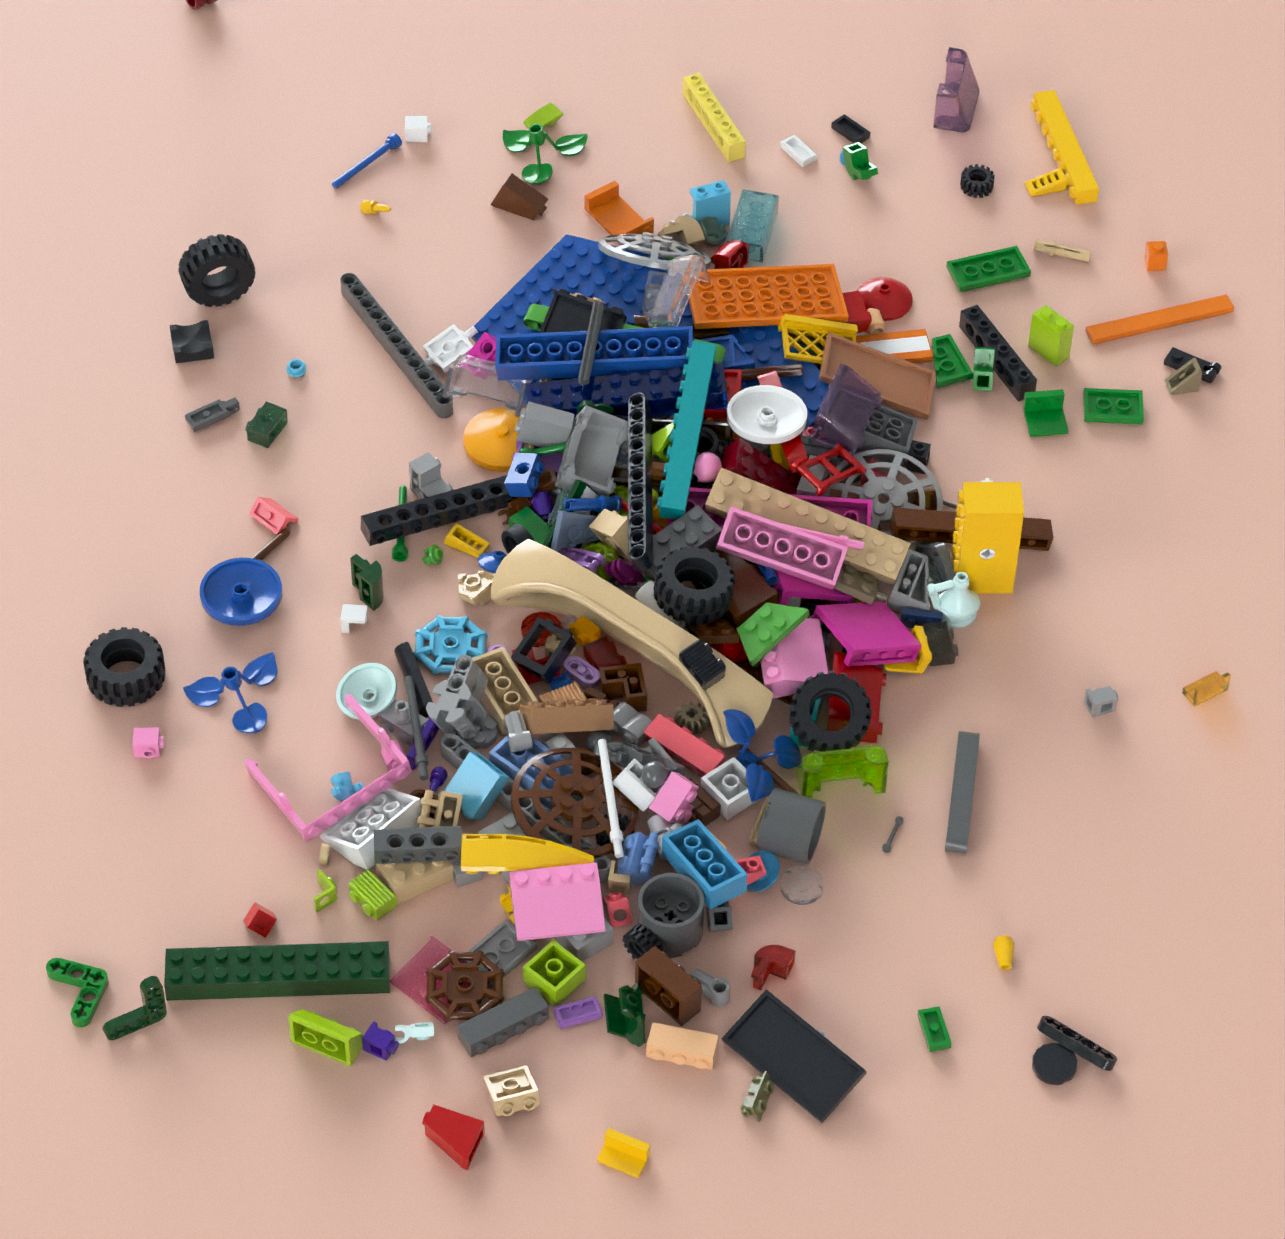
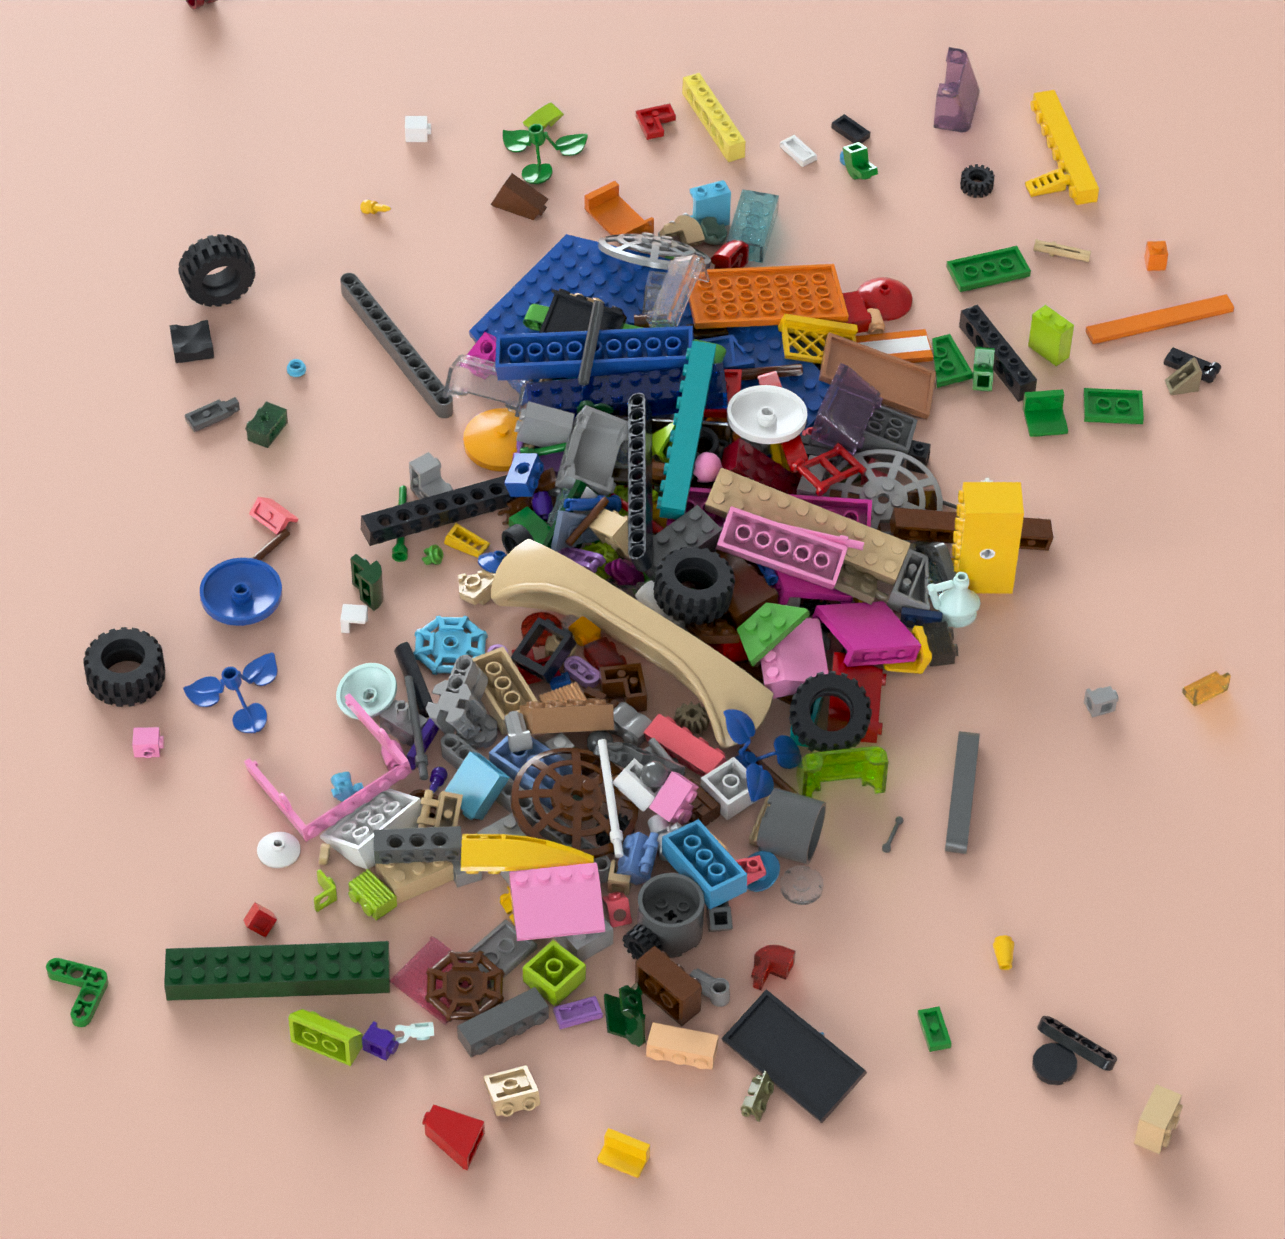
dark green beam [102,976,167,1040] -> none
blue piece [332,133,402,189] -> none
white plate [423,324,478,373] -> none
black brick [679,639,726,691] -> none
none -> white dish [257,832,300,868]
none -> reddish brown bar [565,497,609,547]
none -> red plate [635,103,676,140]
none -> tan brick [1134,1084,1183,1154]

